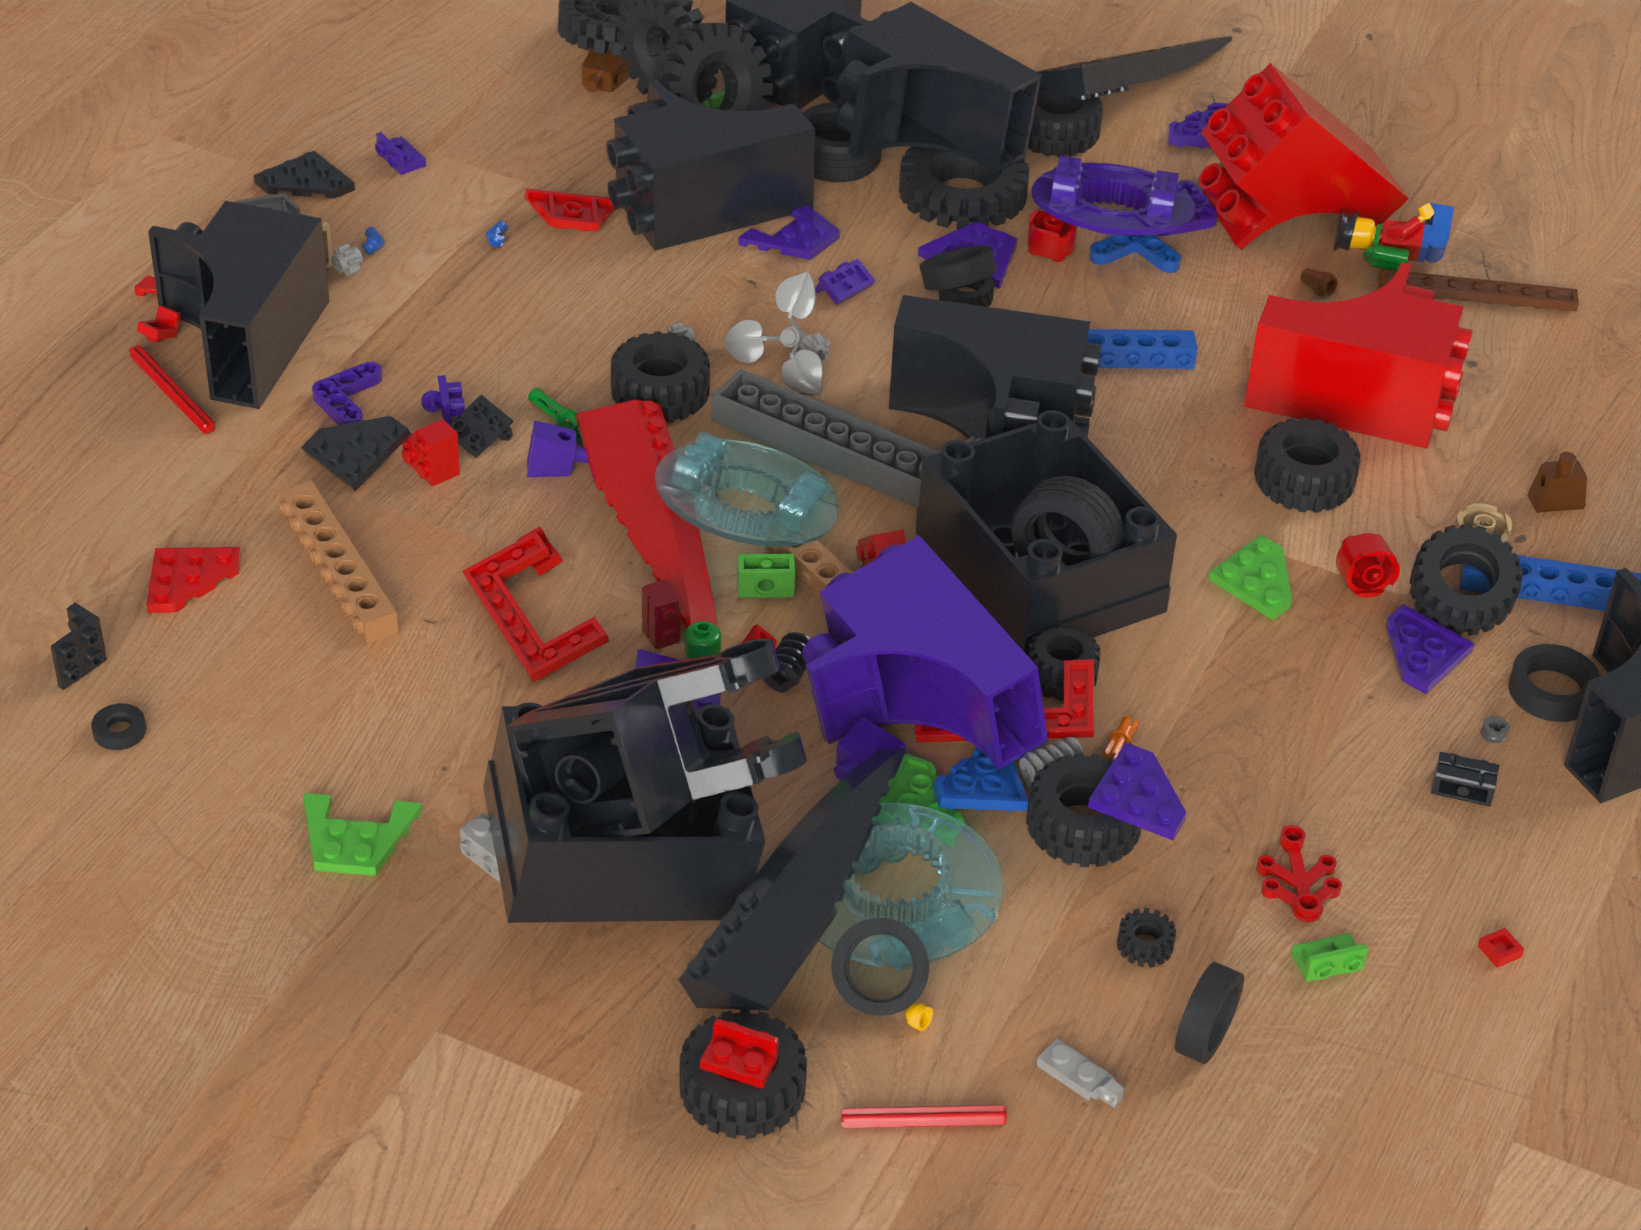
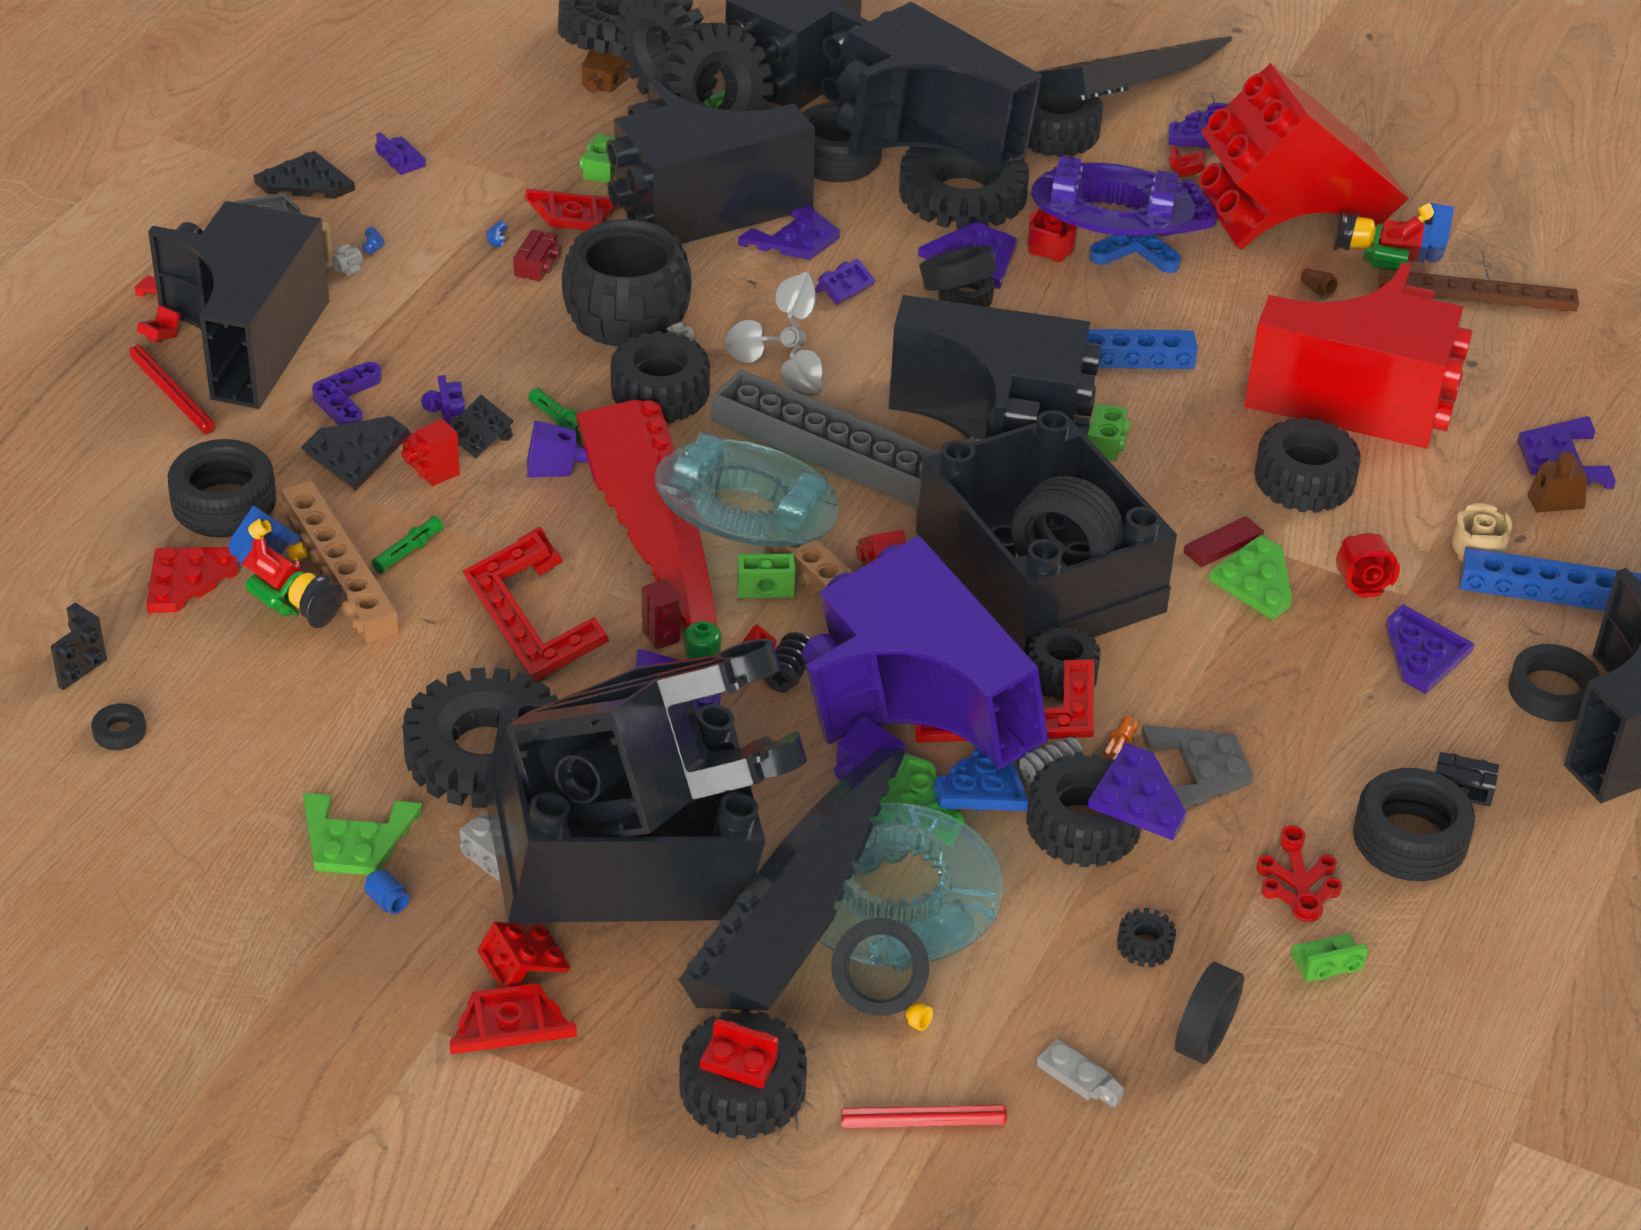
light grey gear [800,332,831,363] -> none
black tyre [1409,524,1523,635] -> none
red tile [1478,928,1524,968] -> none
dark grey bush [1480,716,1510,743] -> none
none -> black tyre [167,439,276,537]
none -> piece [229,505,345,628]
none -> blue brick [364,869,410,914]
none -> green pin [371,516,444,574]
none -> black tyre [402,667,559,808]
none -> red wing [449,983,577,1054]
none -> red bracket [477,922,570,988]
none -> dark red brick [513,229,562,282]
none -> black tyre [562,219,692,347]
none -> bright green brick [580,134,616,183]
none -> bright green brick [1087,403,1130,461]
none -> dark grey wing [1141,725,1253,809]
none -> red bracket [1168,146,1206,178]
none -> dark red tile [1183,516,1264,567]
none -> black tyre [1353,768,1475,881]
none -> dark purple wing [1517,416,1616,489]

